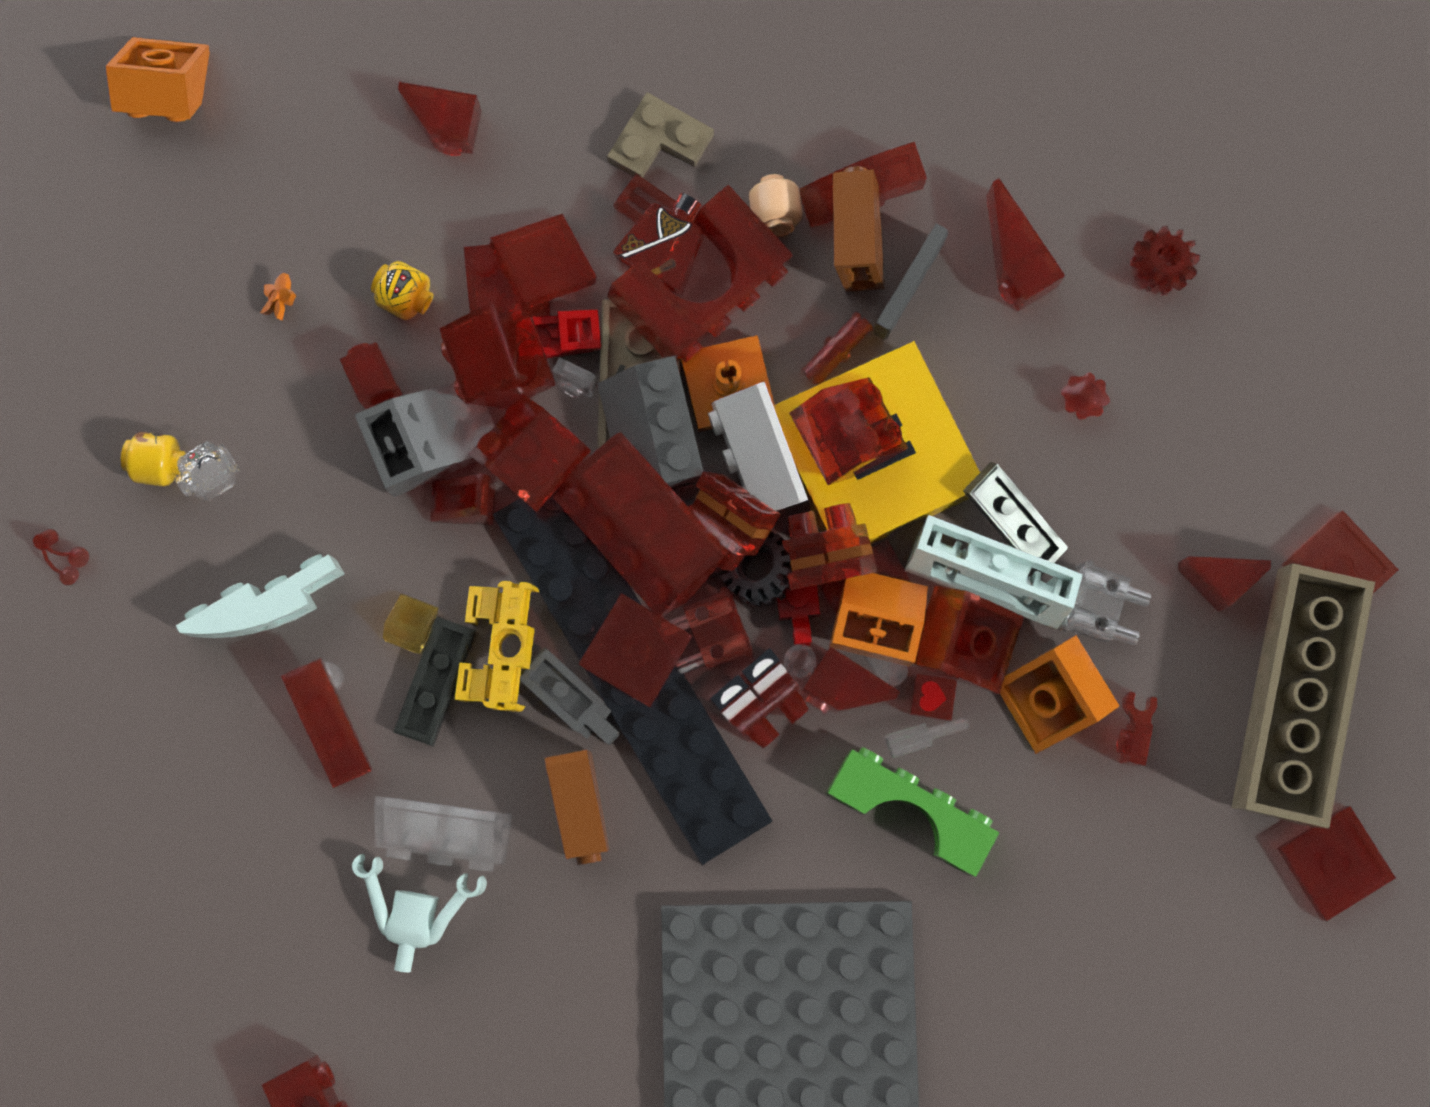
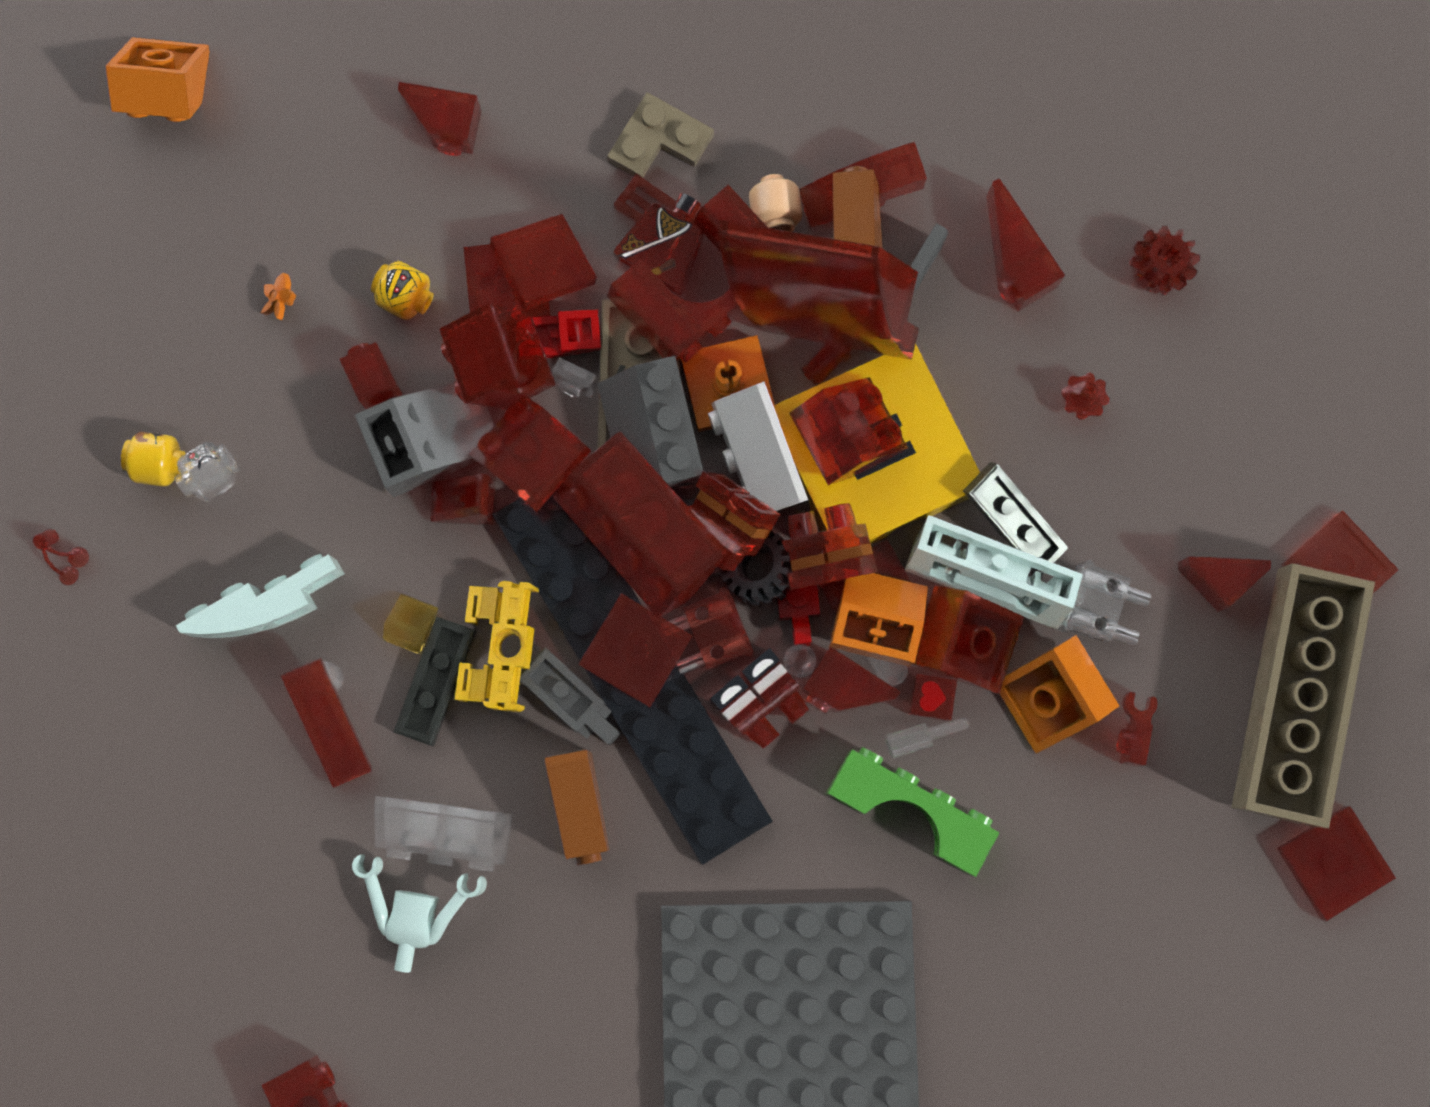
none -> clear red slope [717,220,919,360]

